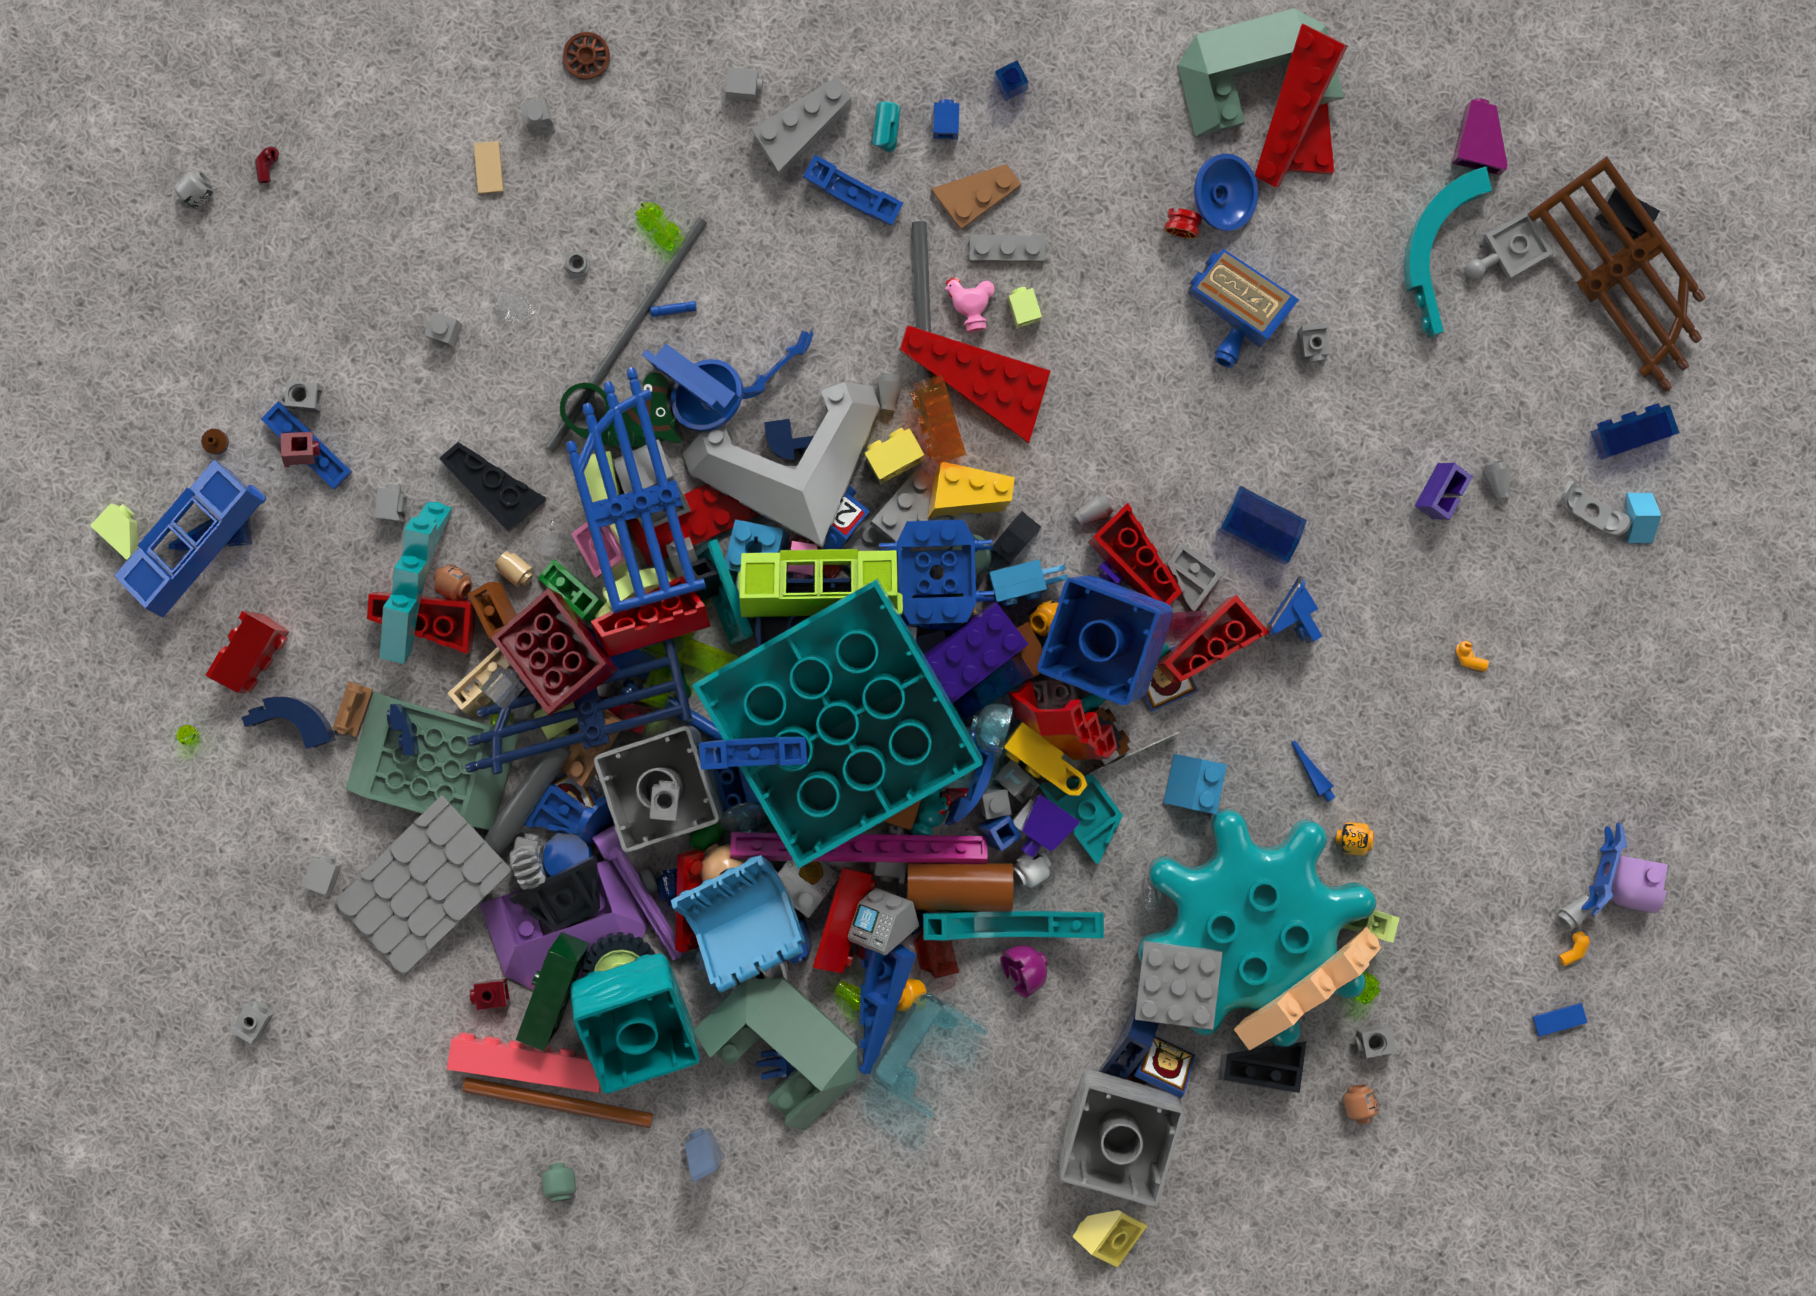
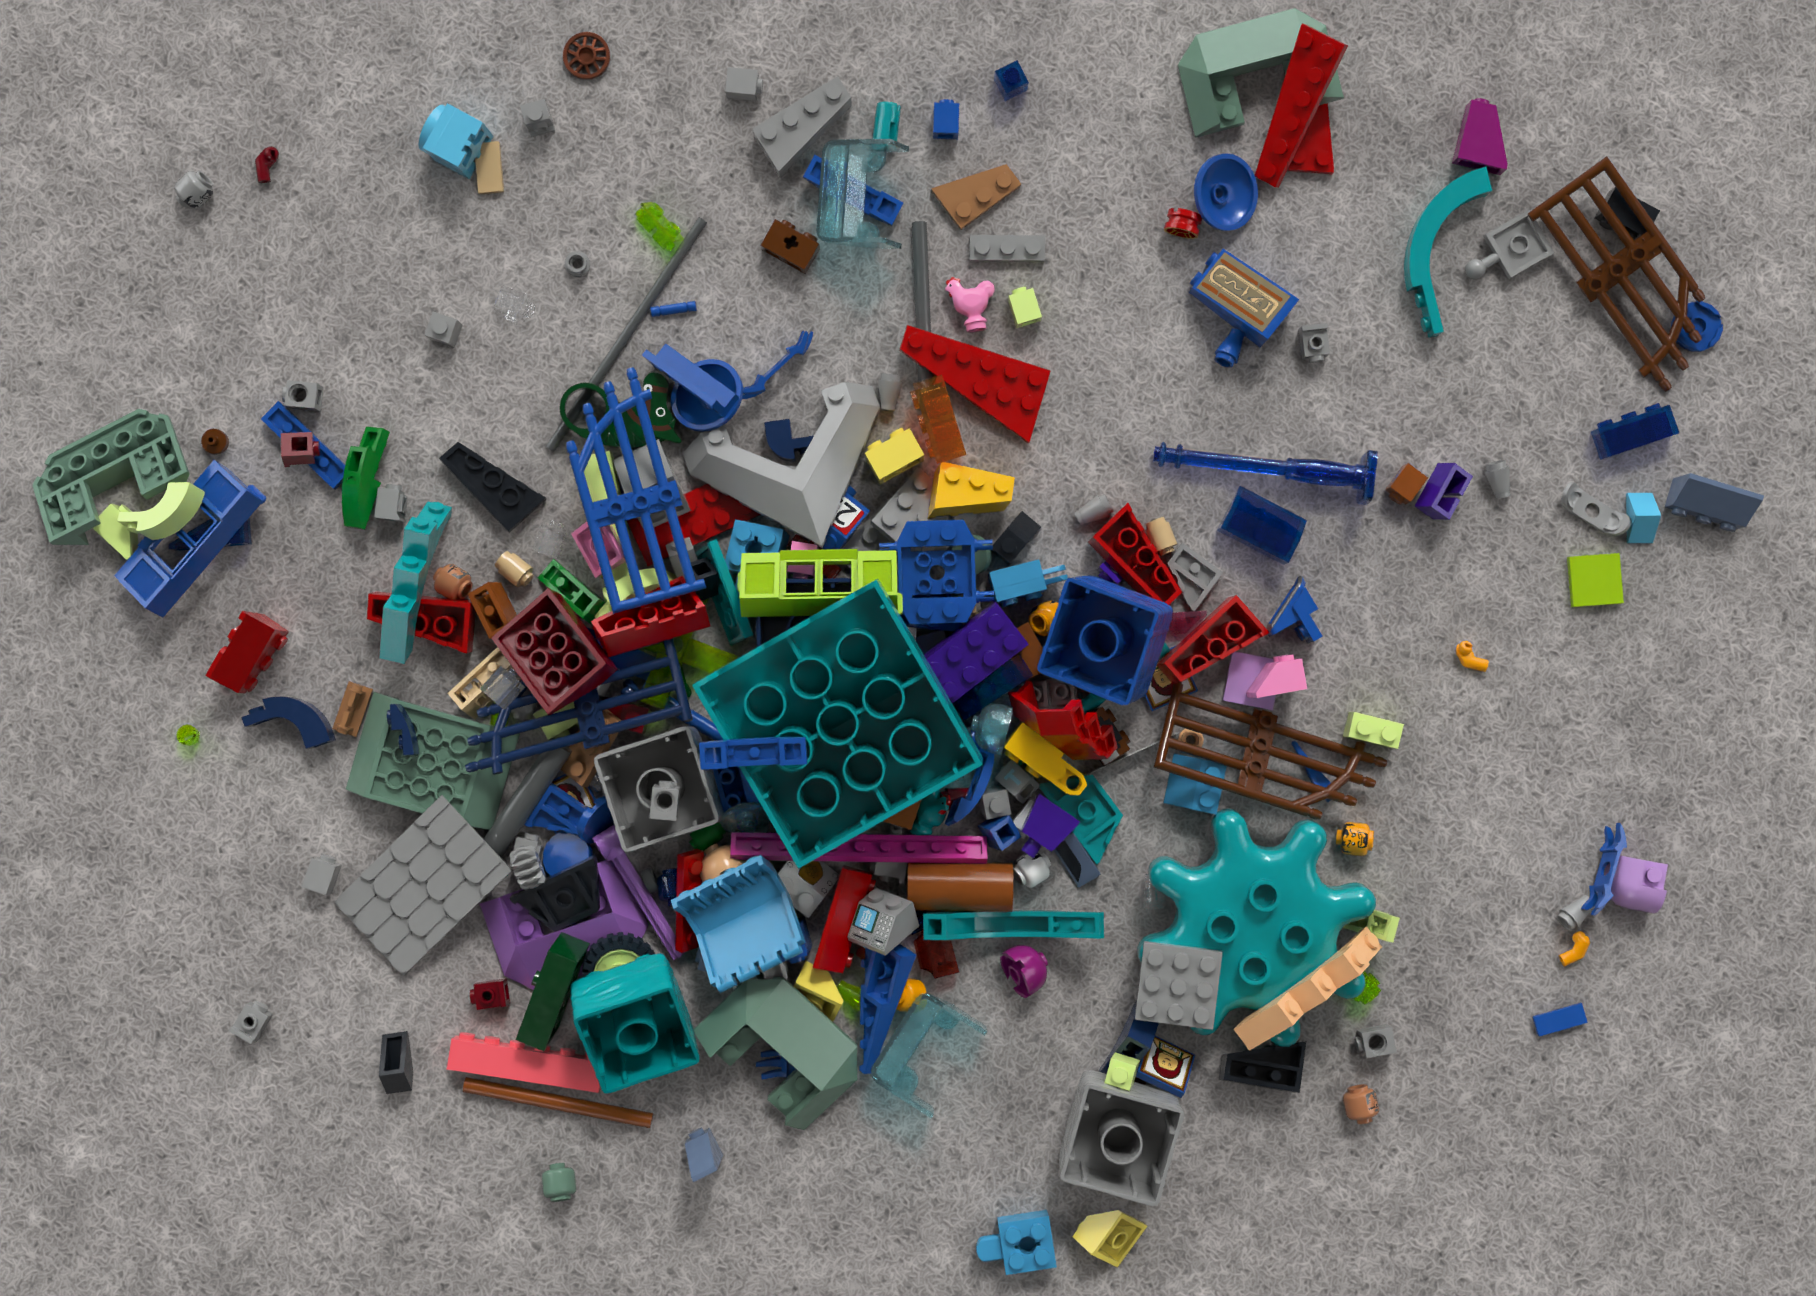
none -> sand green slope [32,409,190,545]
none -> yellowish green arch [117,482,205,540]
none -> green slope [342,427,390,530]
none -> black slope [379,1031,413,1094]
none -> medium azure piece [419,103,493,180]
none -> reddish brown brick [760,219,820,275]
none -> light yellow slope [794,961,843,1022]
none -> clear light blue windscreen [816,139,909,249]
none -> dark azure brick [976,1210,1057,1275]
none -> sand blue slope [1054,832,1101,887]
none -> yellowish green brick [1104,1052,1140,1091]
none -> tan brick [1145,517,1177,556]
none -> clear blue piece [1153,442,1378,505]
none -> reddish brown piece [1154,683,1387,820]
none -> light nougat plate [1178,729,1204,747]
none -> lavender tile [1222,651,1276,710]
none -> bright pink slope [1246,654,1307,698]
none -> yellowish green brick [1343,712,1404,749]
none -> dark orange brick [1385,463,1428,505]
none -> lime tile [1567,553,1624,607]
none -> sand blue slope [1665,473,1764,532]
none -> blue tile [1671,301,1723,352]

